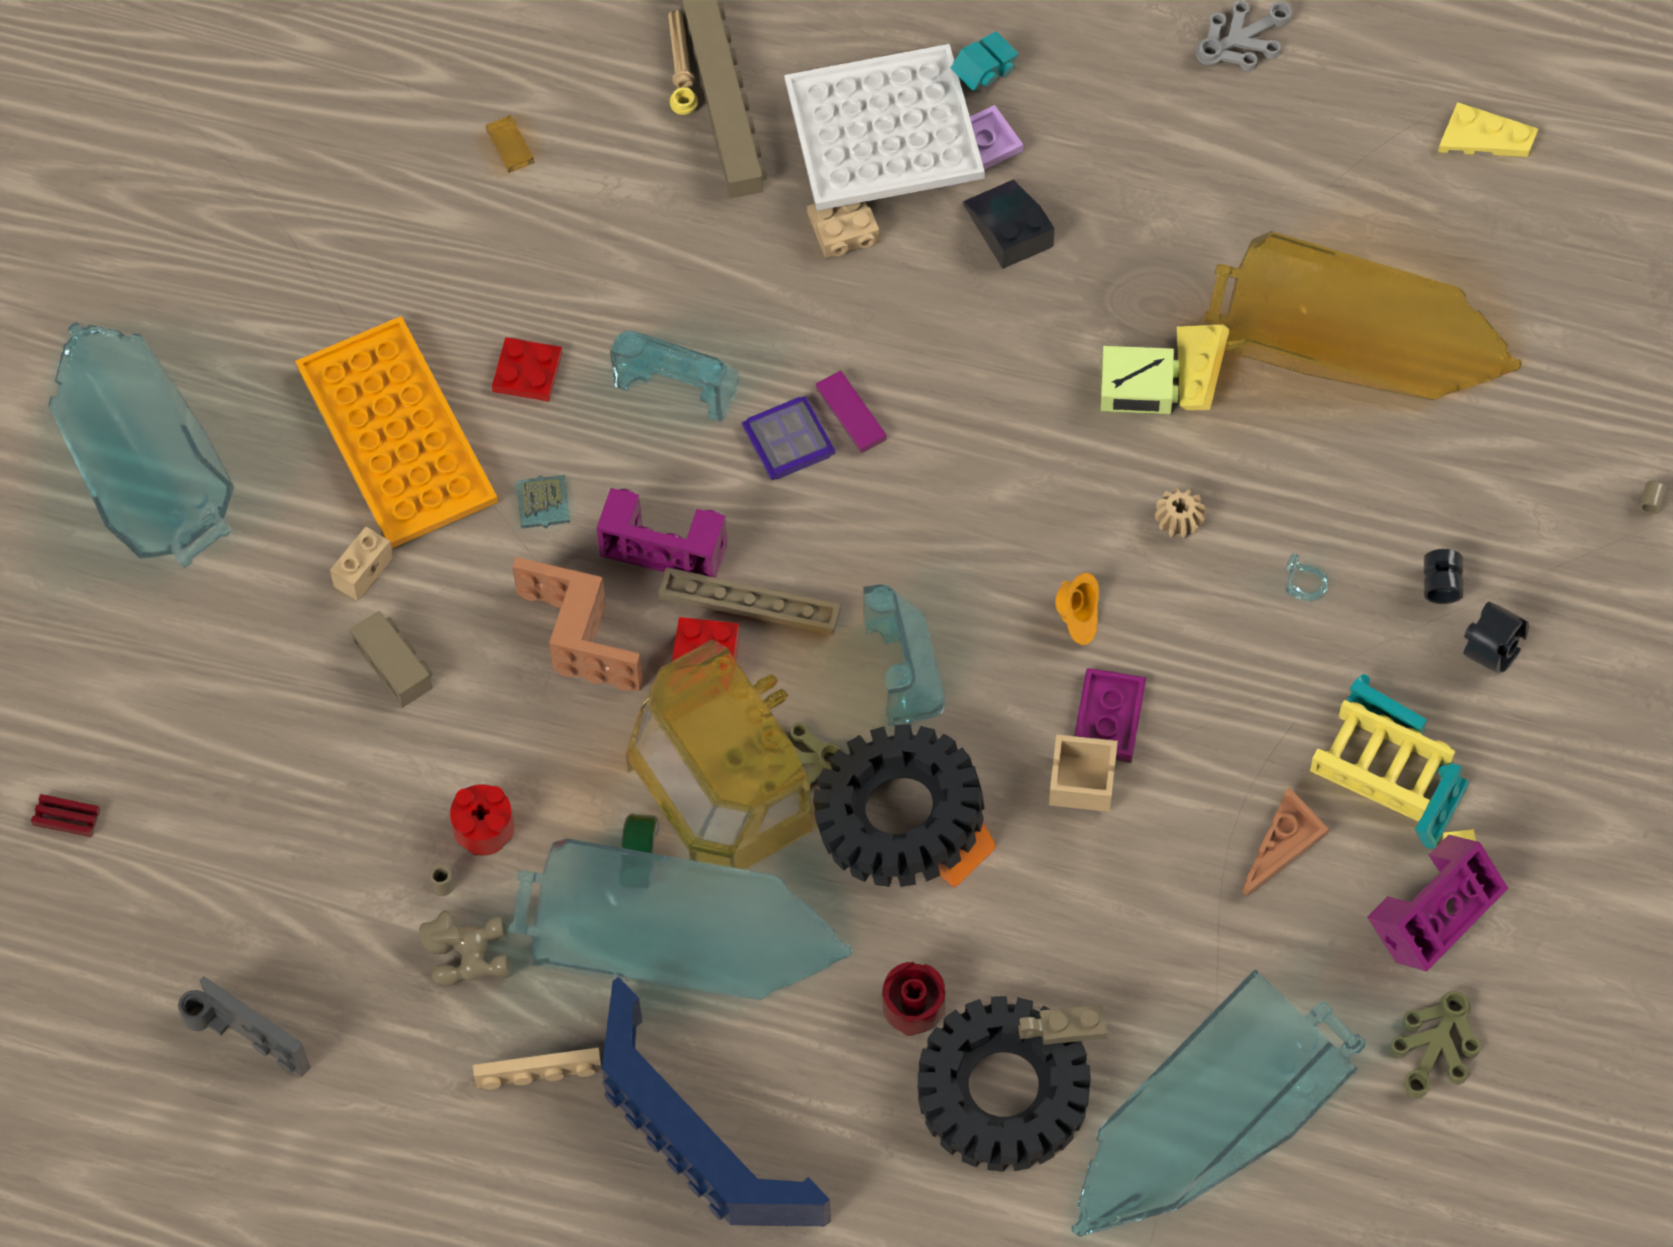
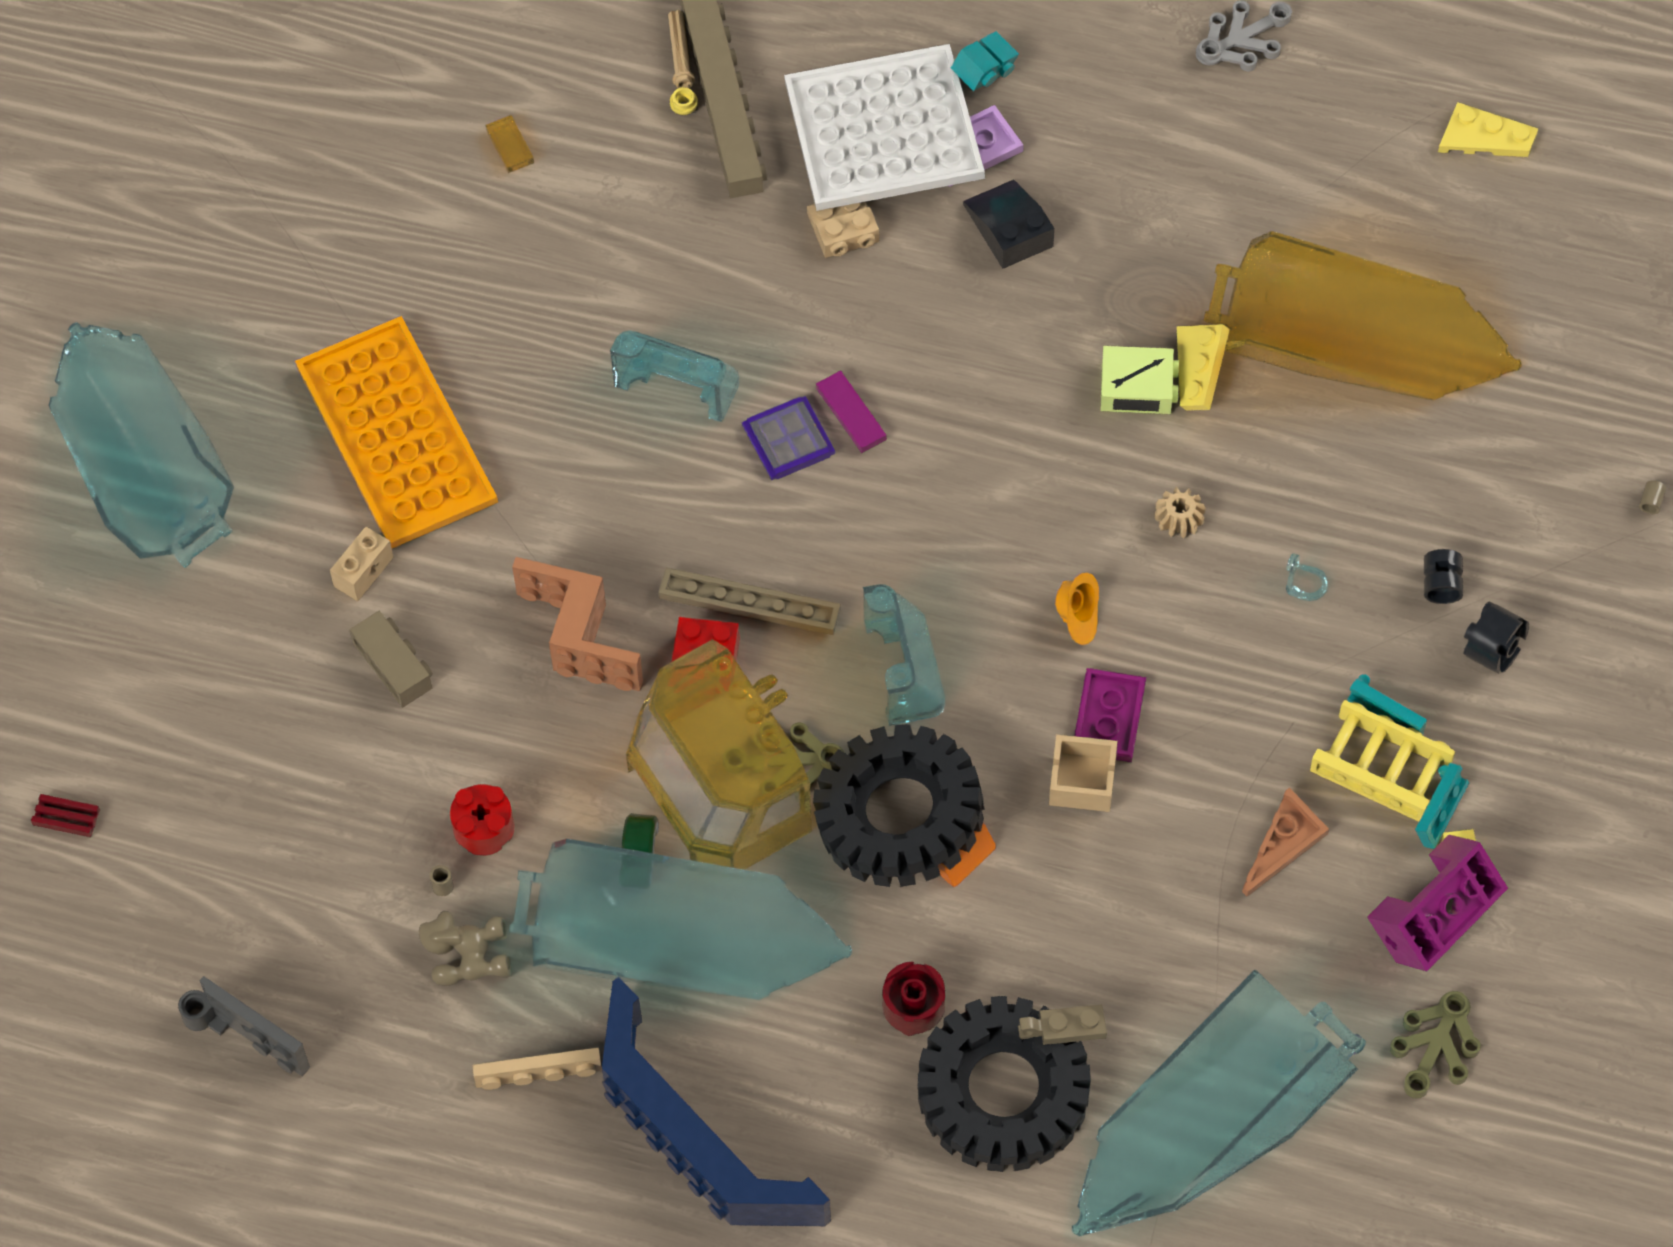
red plate [492,337,563,402] -> none
piece [516,475,570,528] -> none
magenta plate [596,488,728,578] -> none

